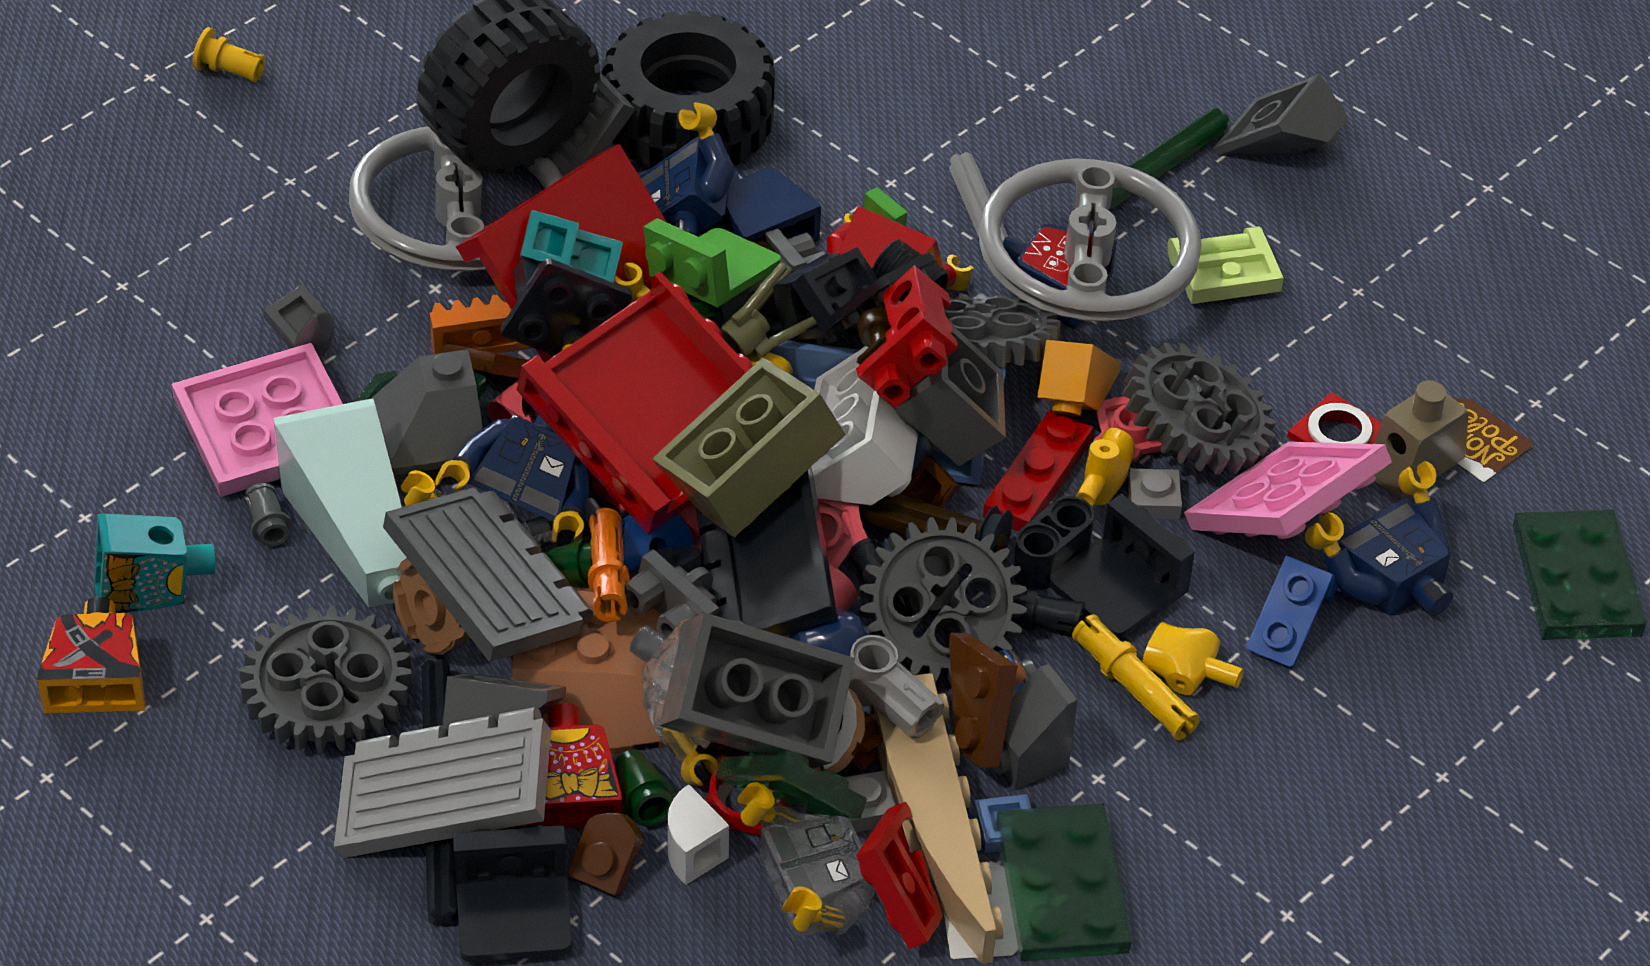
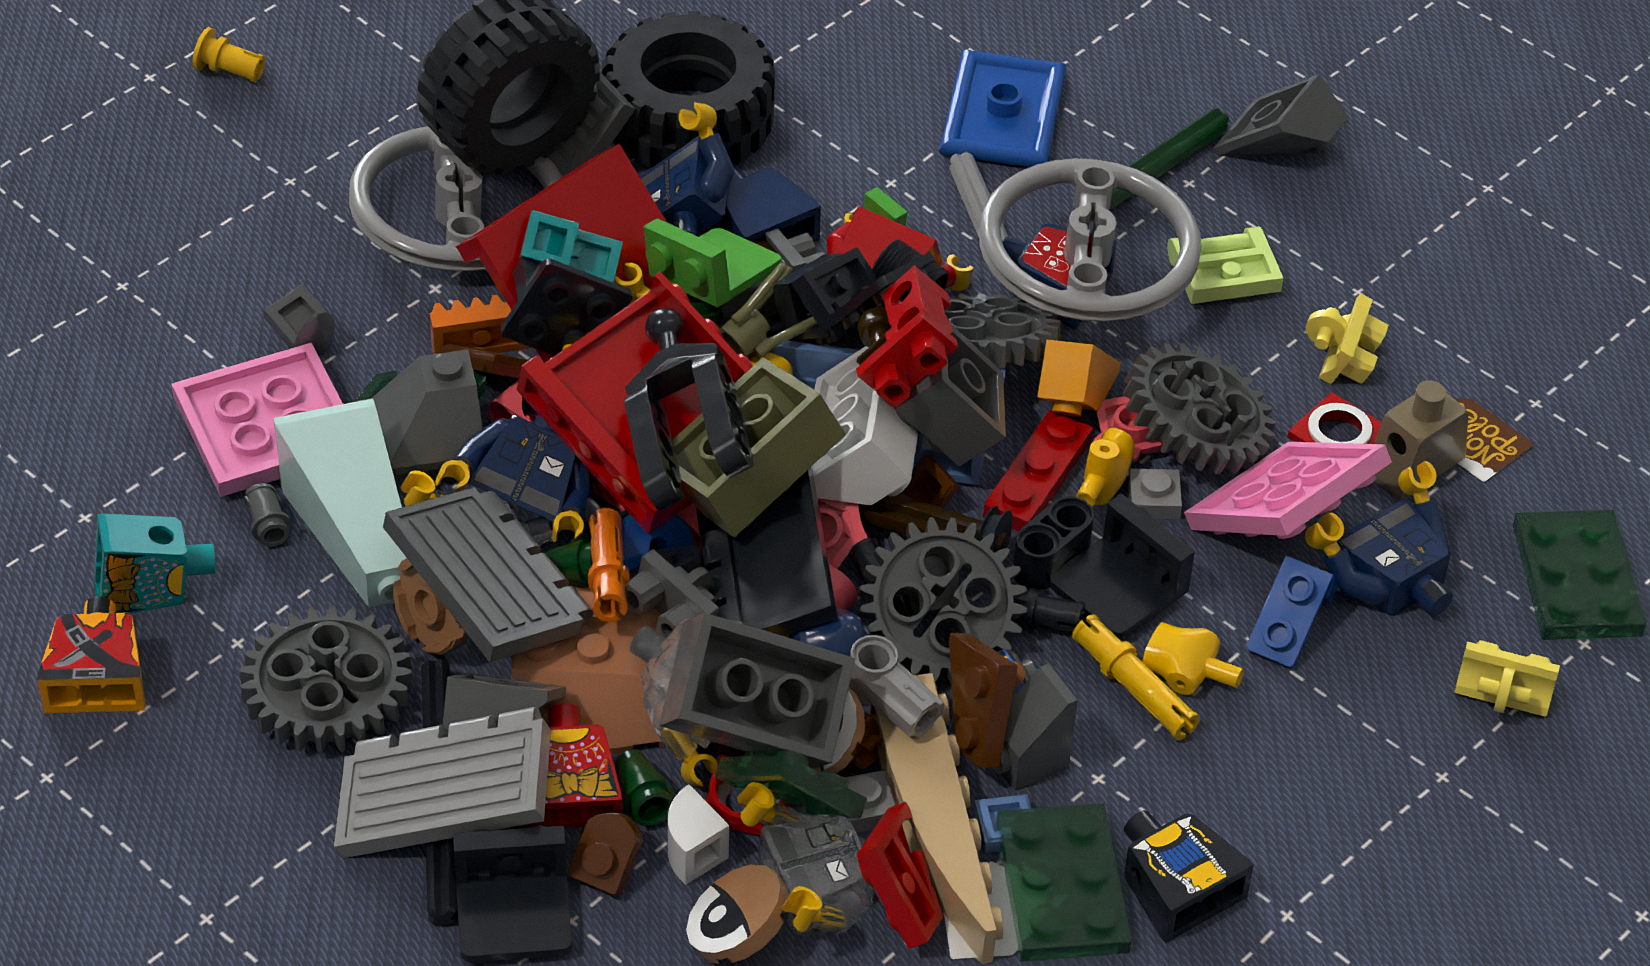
none -> black piece [624,307,754,511]
none -> tile [686,864,790,964]
none -> blue piece [939,50,1067,167]
none -> black torso [1124,810,1254,943]
none -> light yellow hips [1305,293,1389,384]
none -> light yellow hips [1454,640,1560,717]

